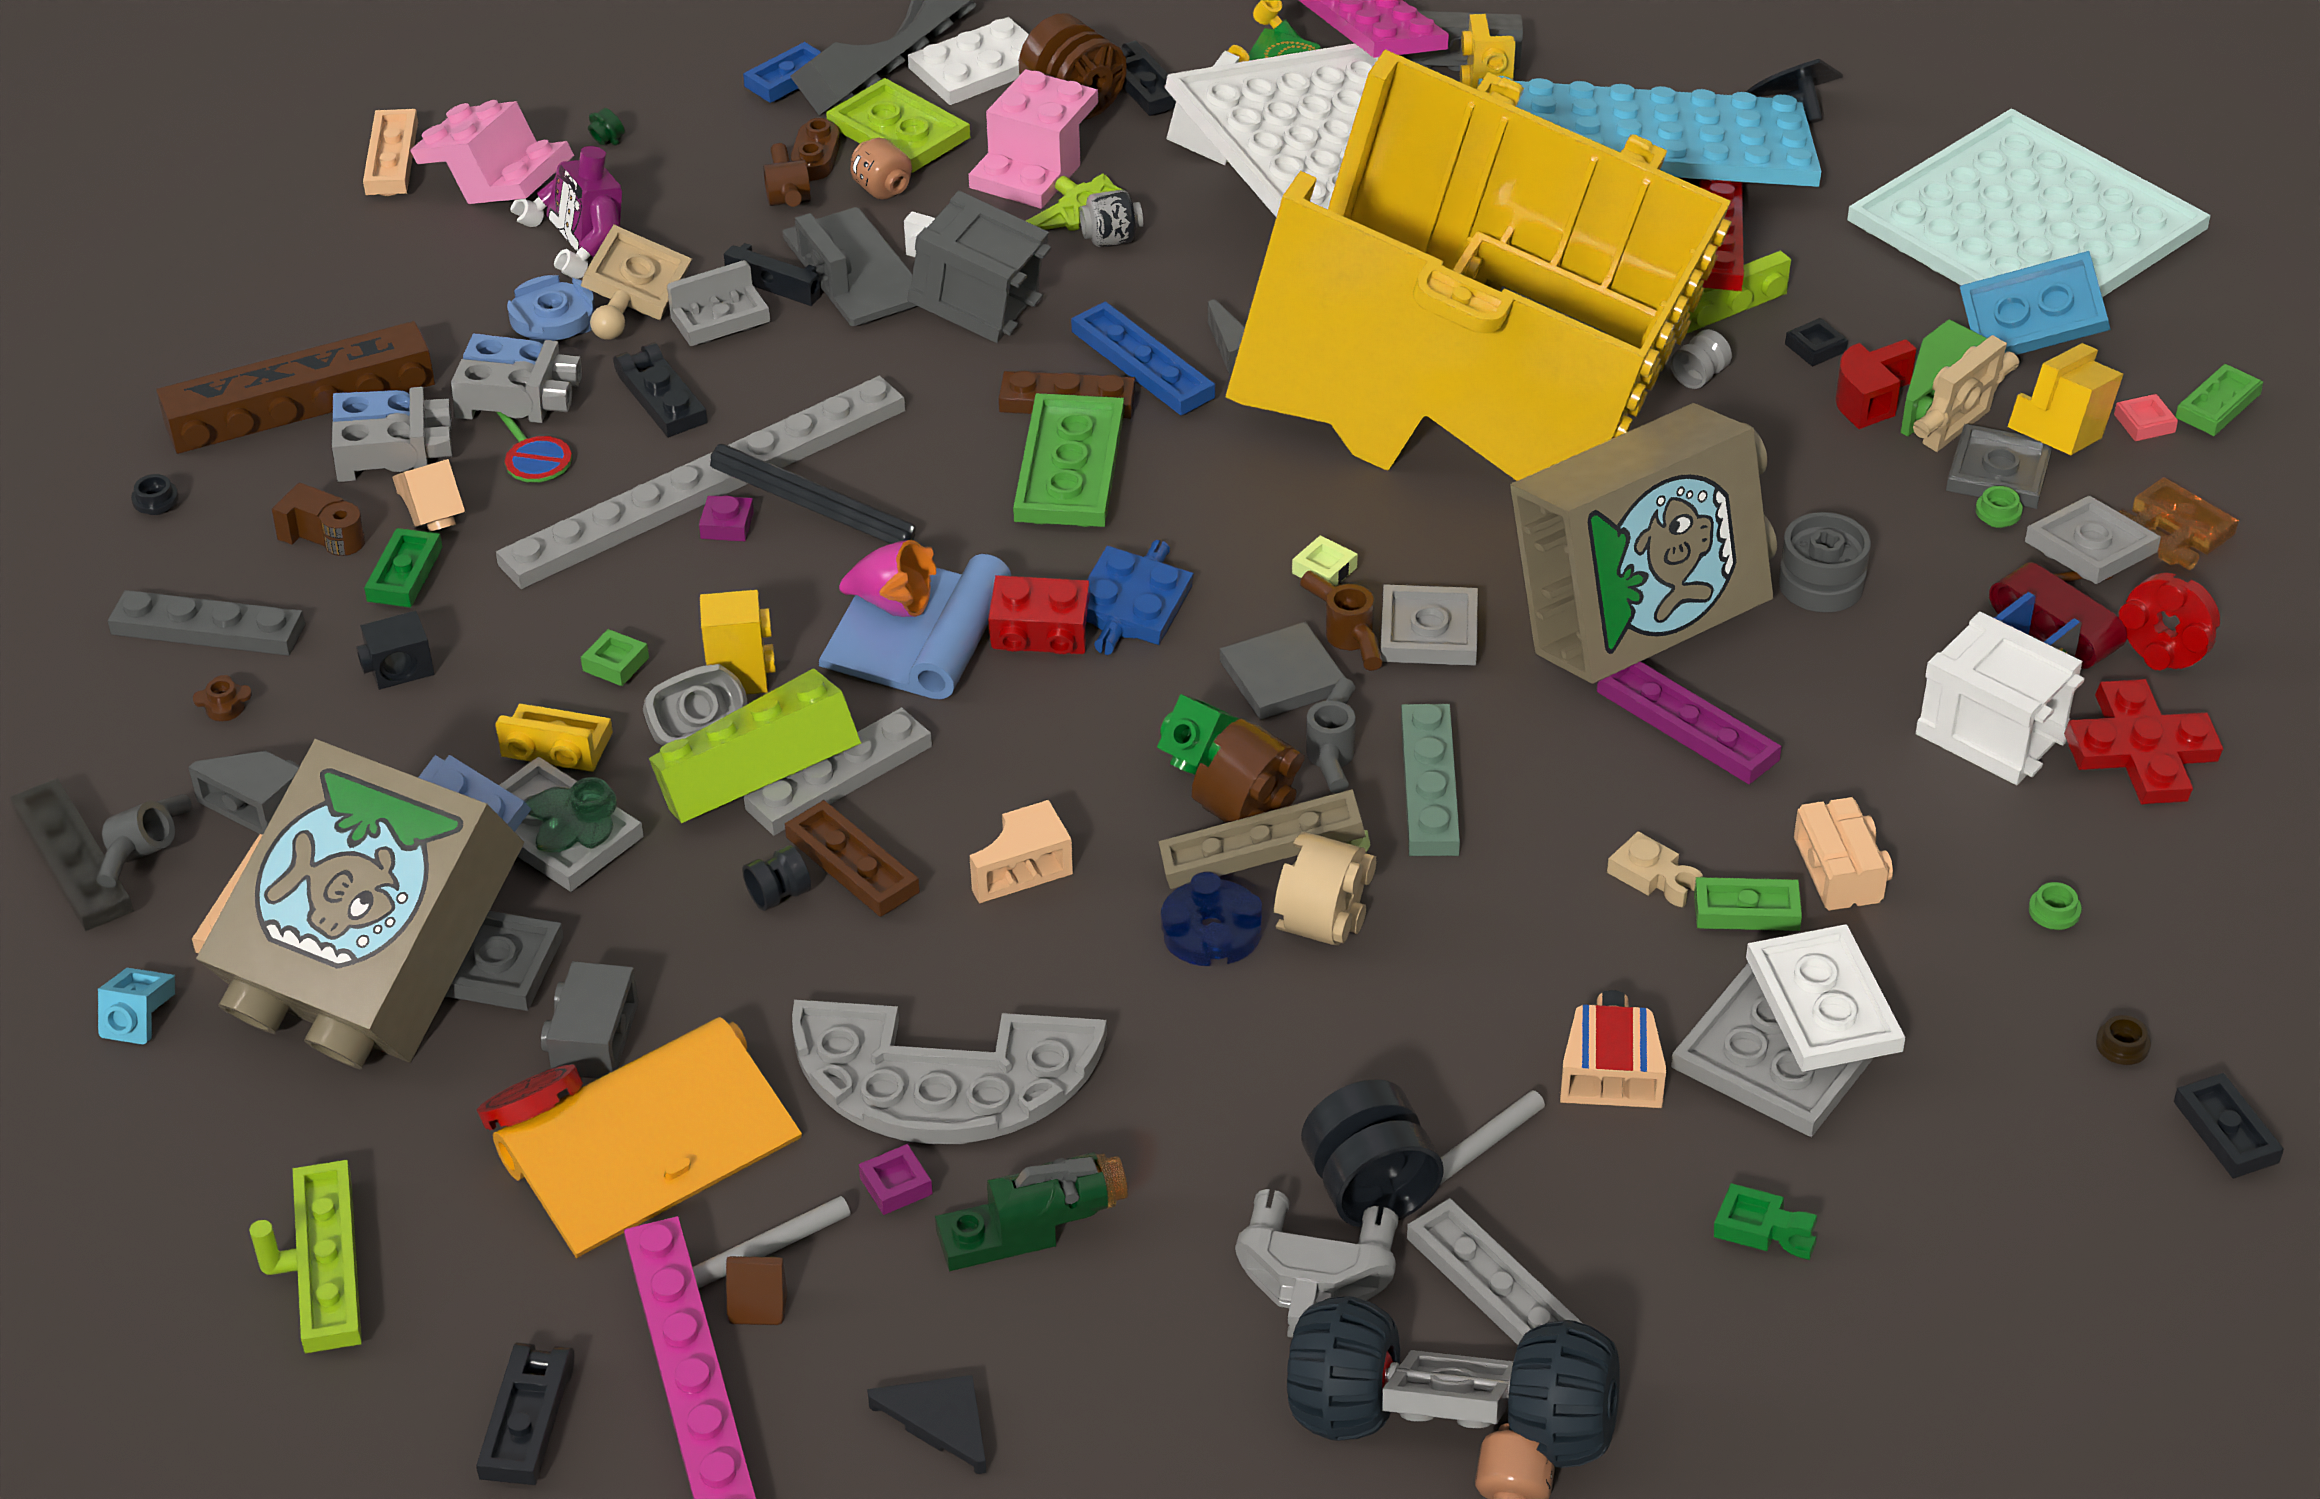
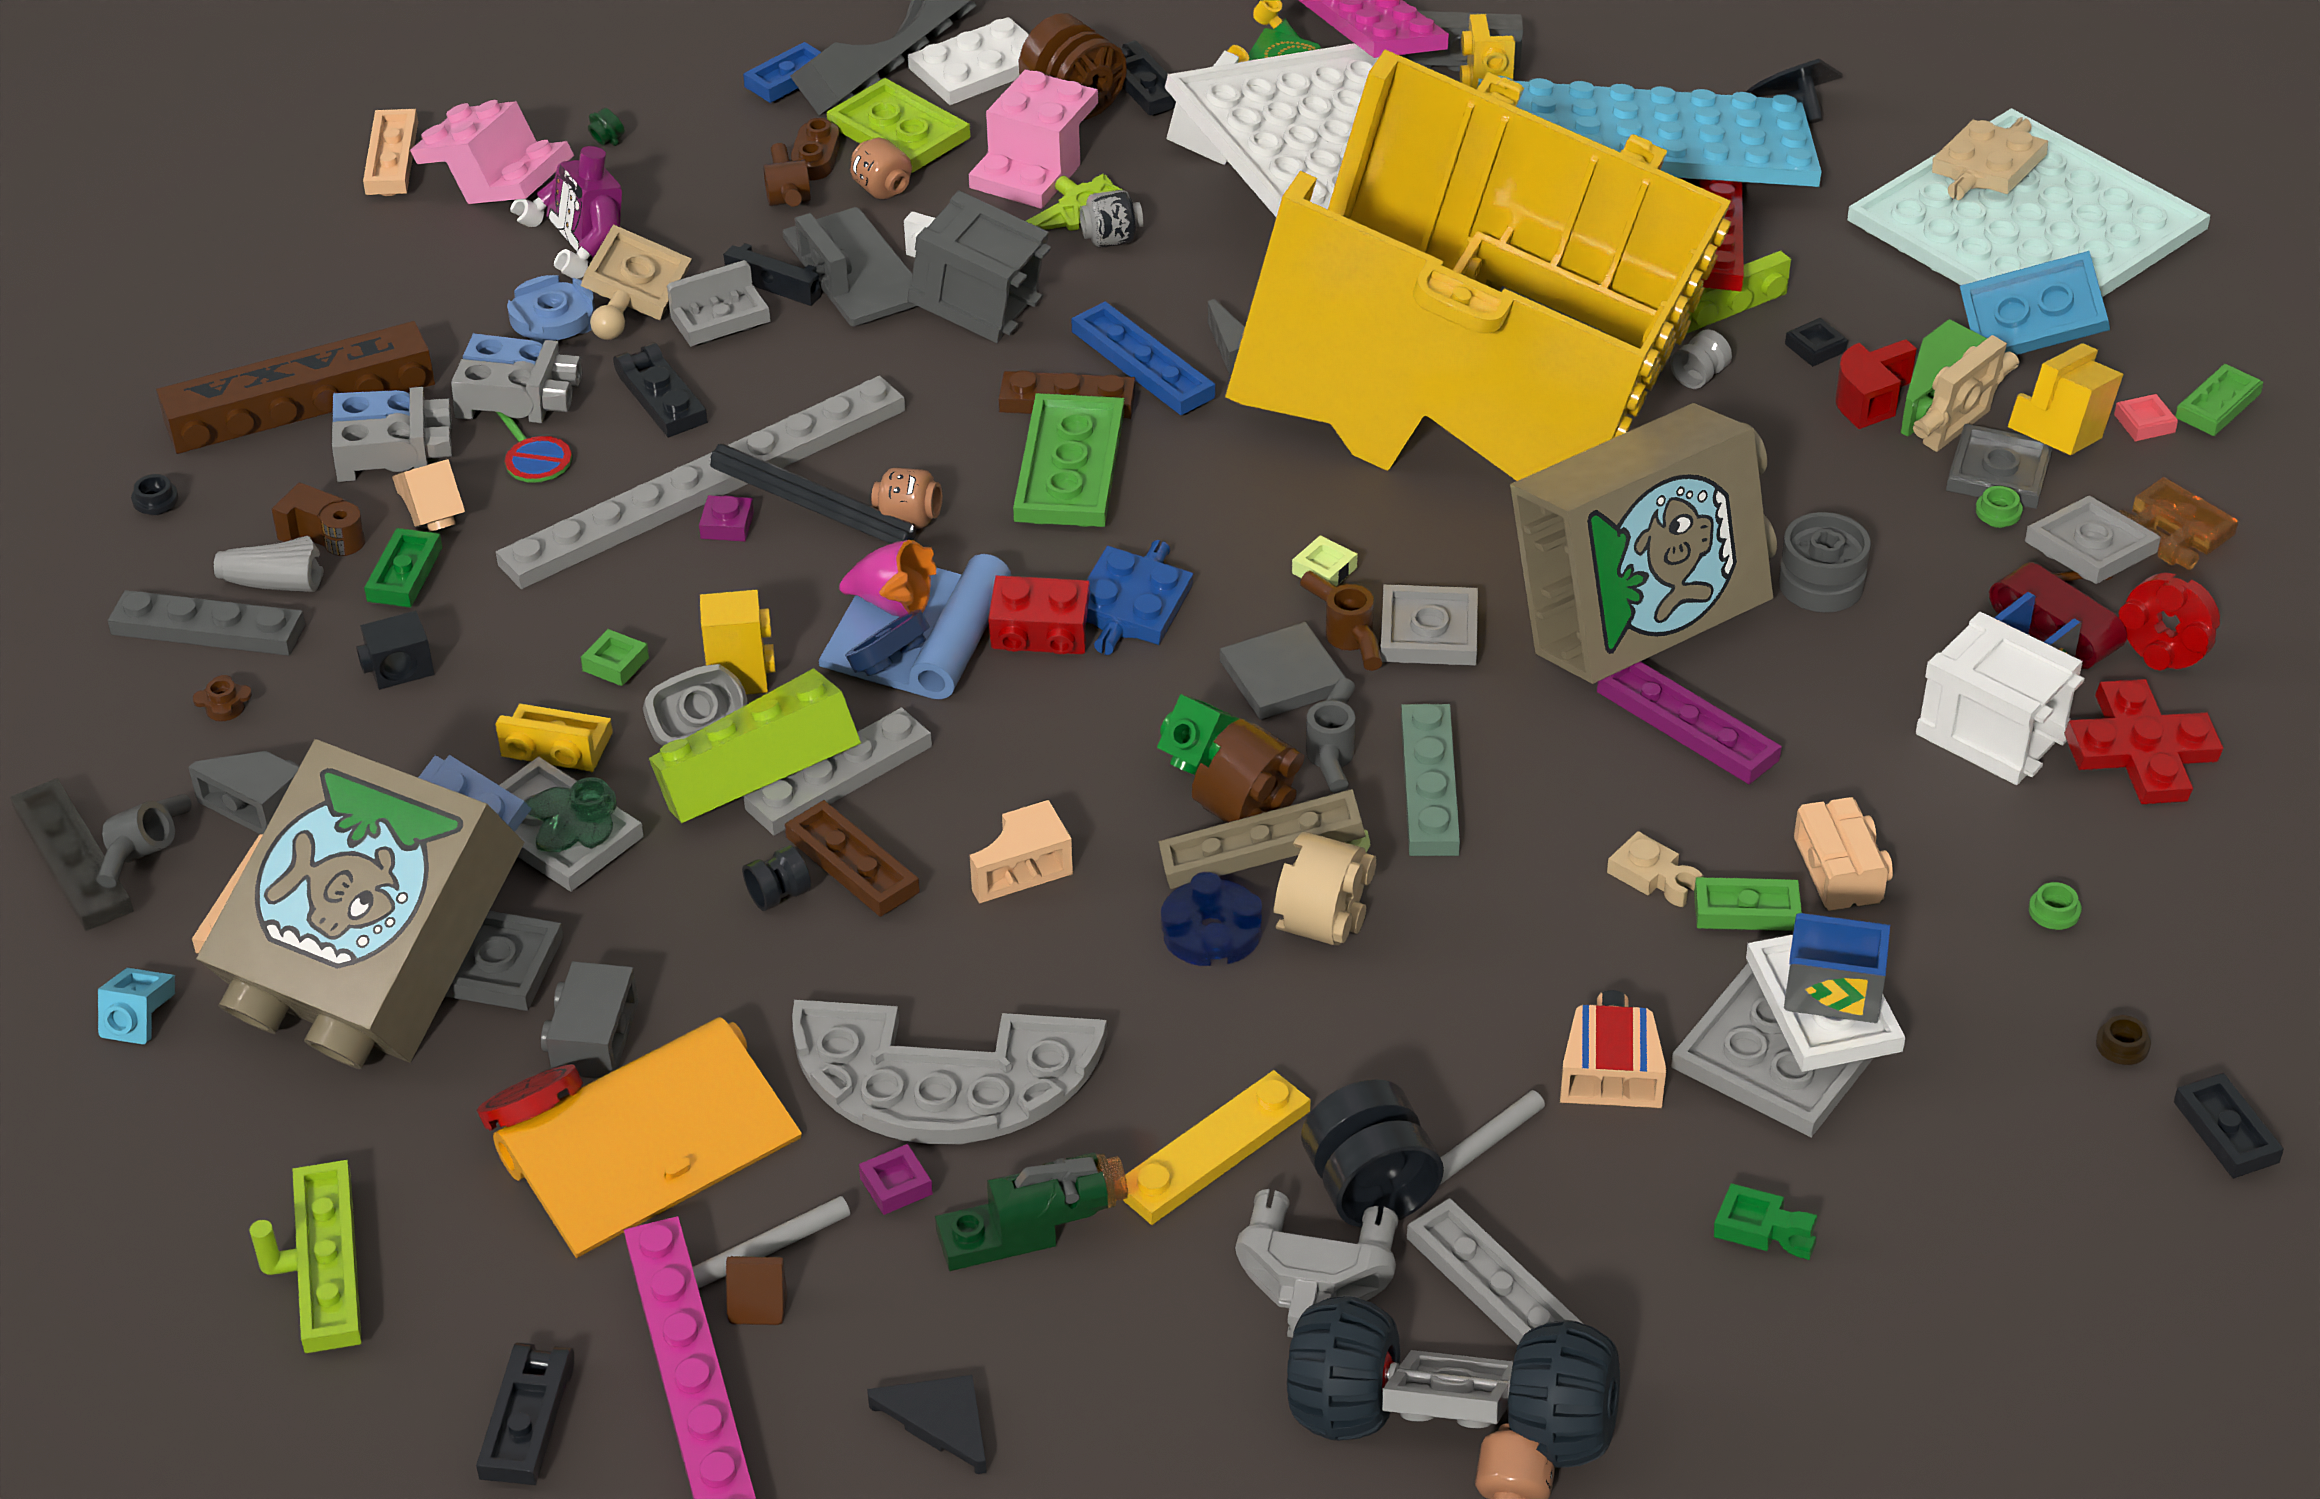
none -> light grey piece [214,536,324,592]
none -> dark blue plate [845,609,930,676]
none -> nougat head [871,467,942,529]
none -> yellow plate [1115,1070,1311,1225]
none -> piece [1784,913,1890,1023]
none -> tan plate [1932,117,2048,200]

